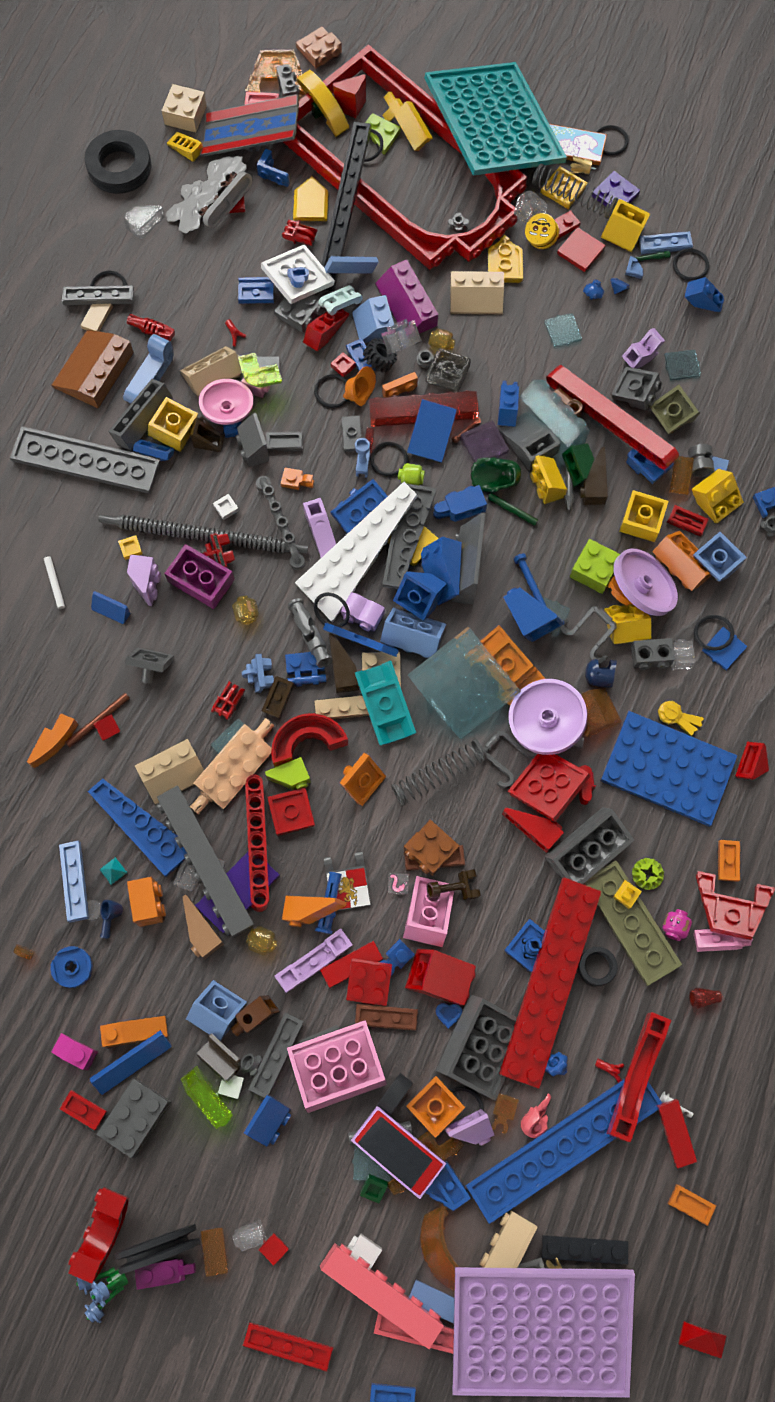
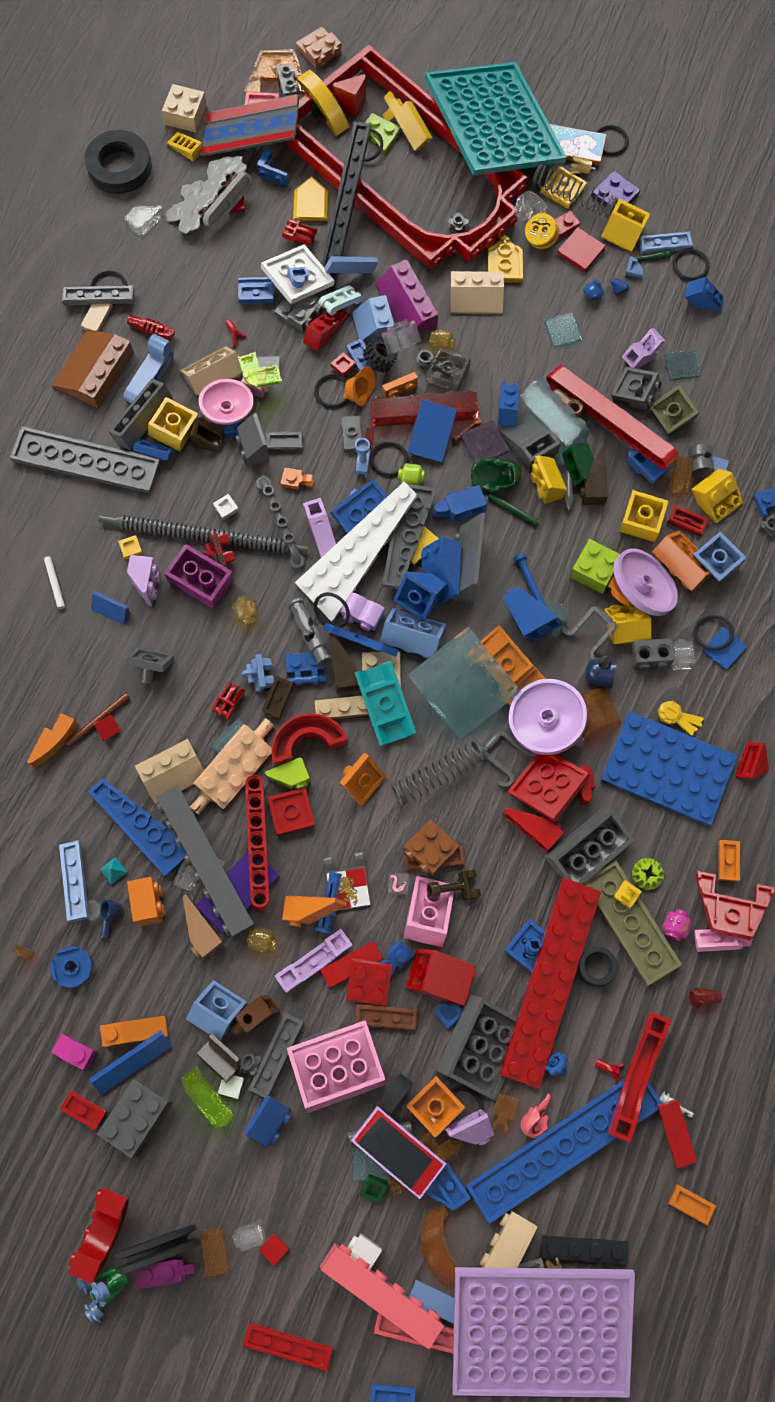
red slope [678,1321,726,1358] -> none

